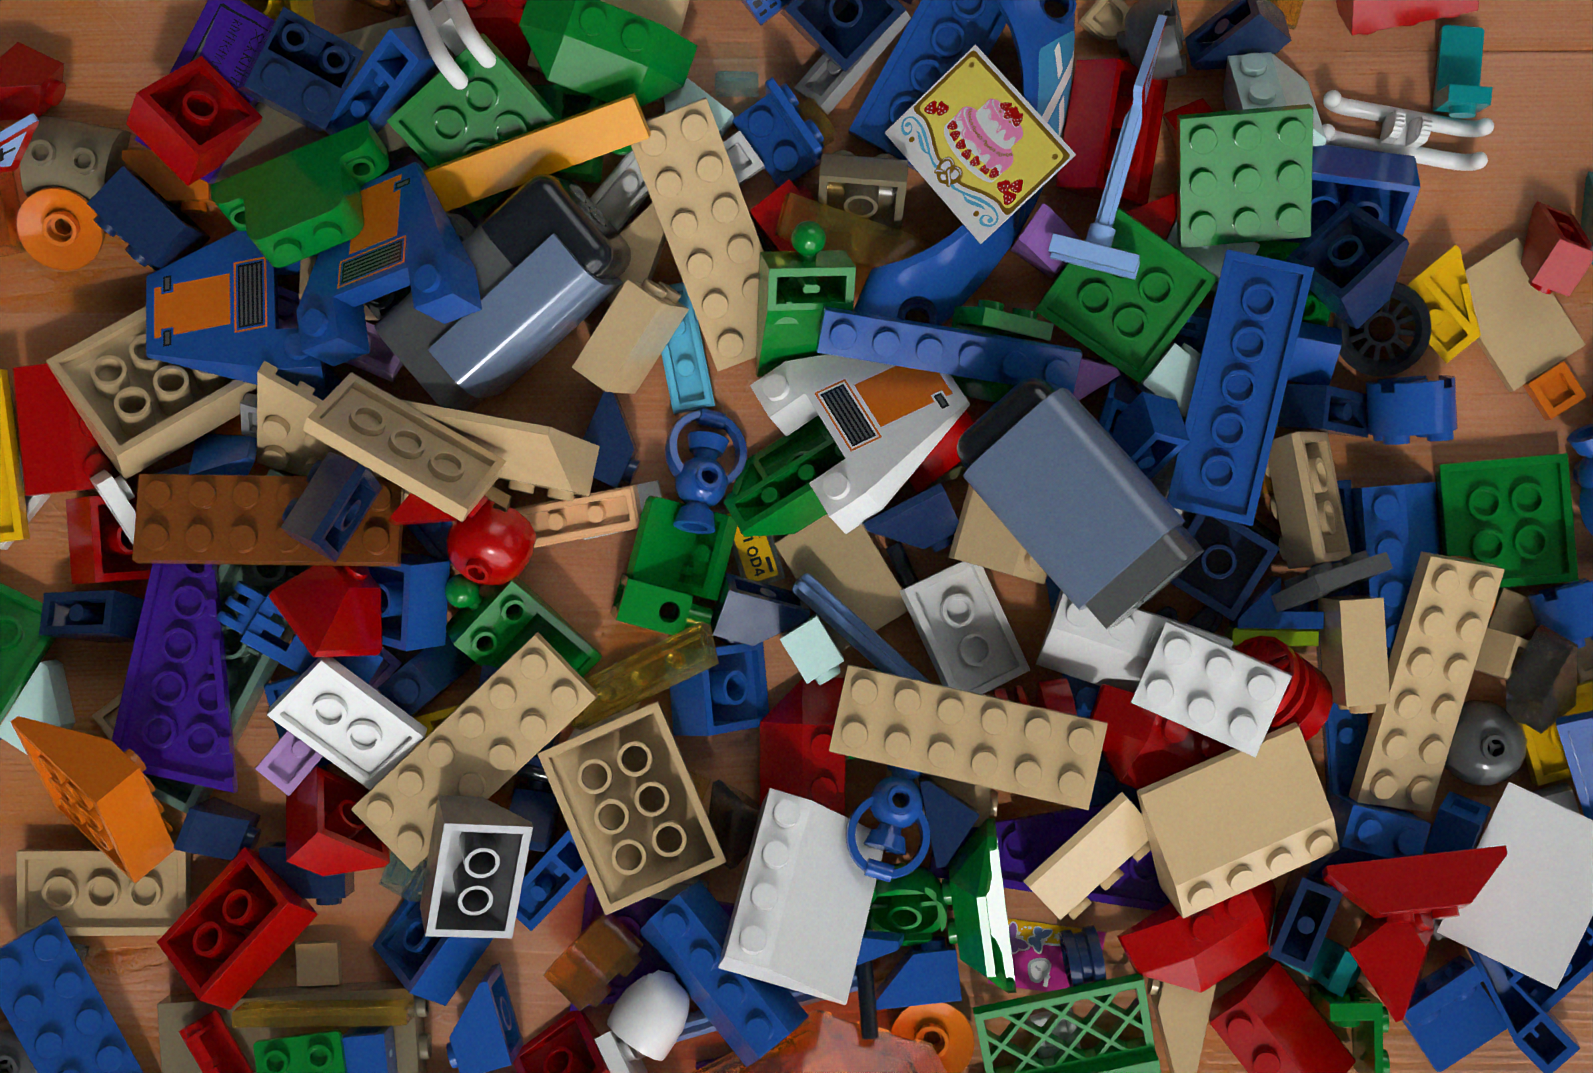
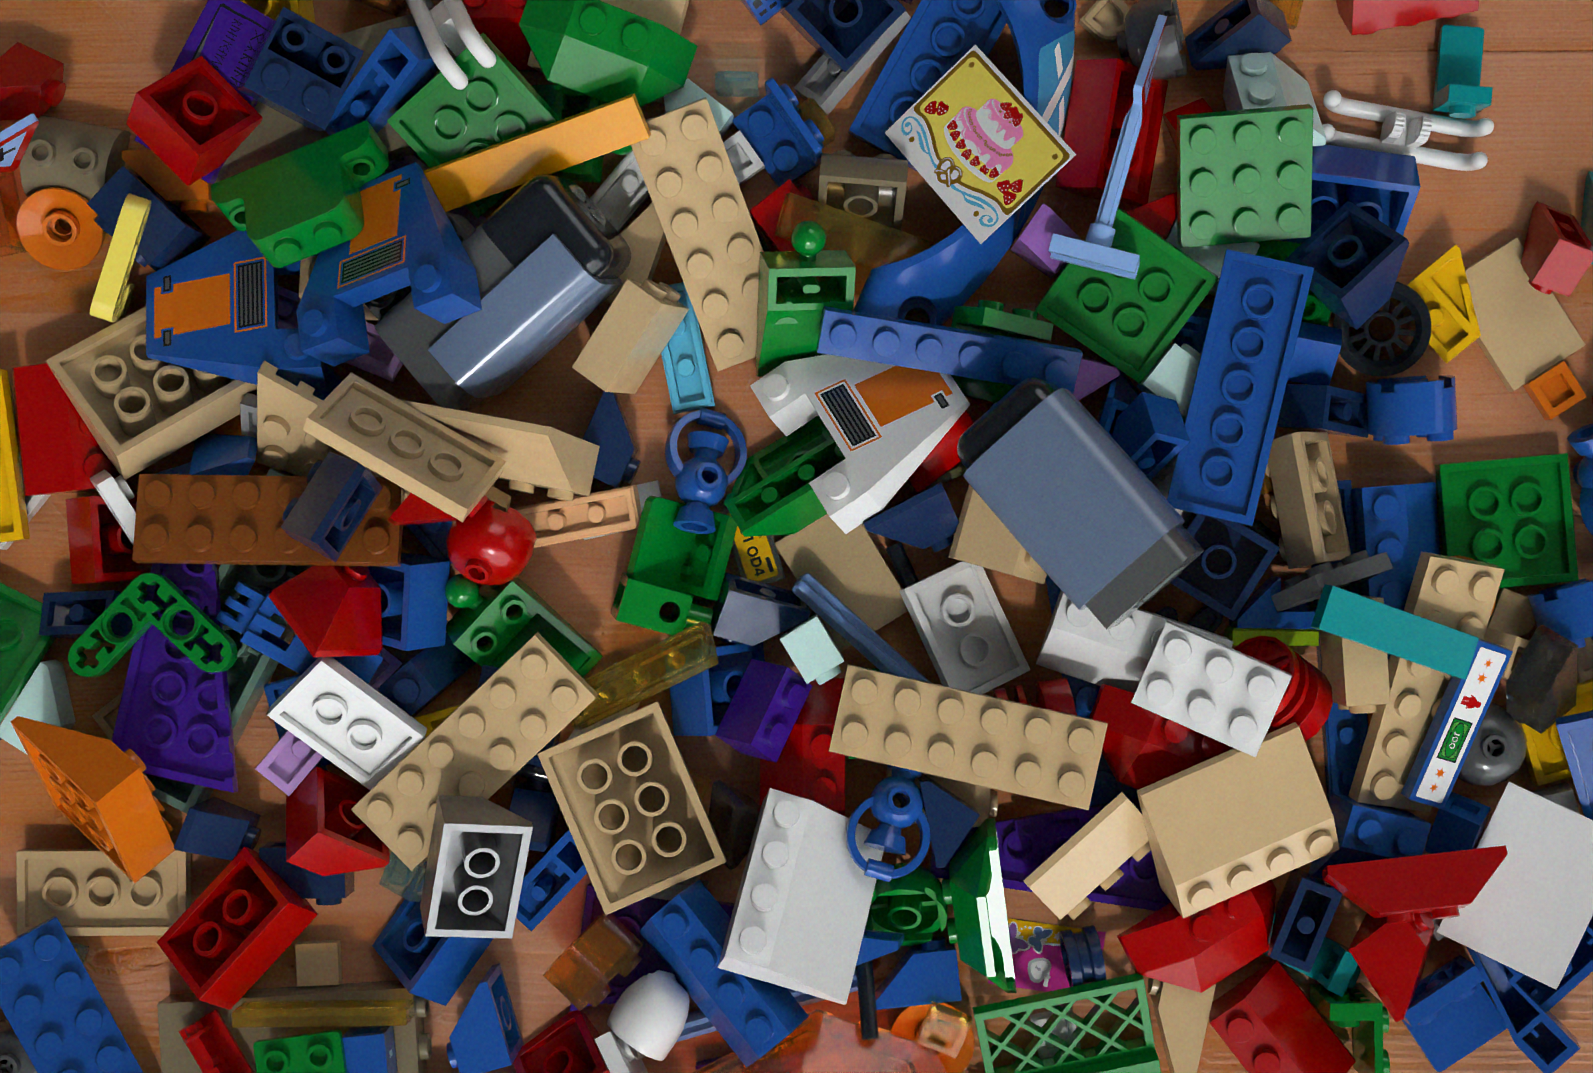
none -> green beam [68,573,238,677]
none -> light yellow beam [90,193,151,322]
none -> dark purple brick [715,659,812,763]
none -> clear yellow tile [916,1001,973,1058]
none -> teal tile [1311,584,1479,680]
none -> tile [1401,639,1513,810]

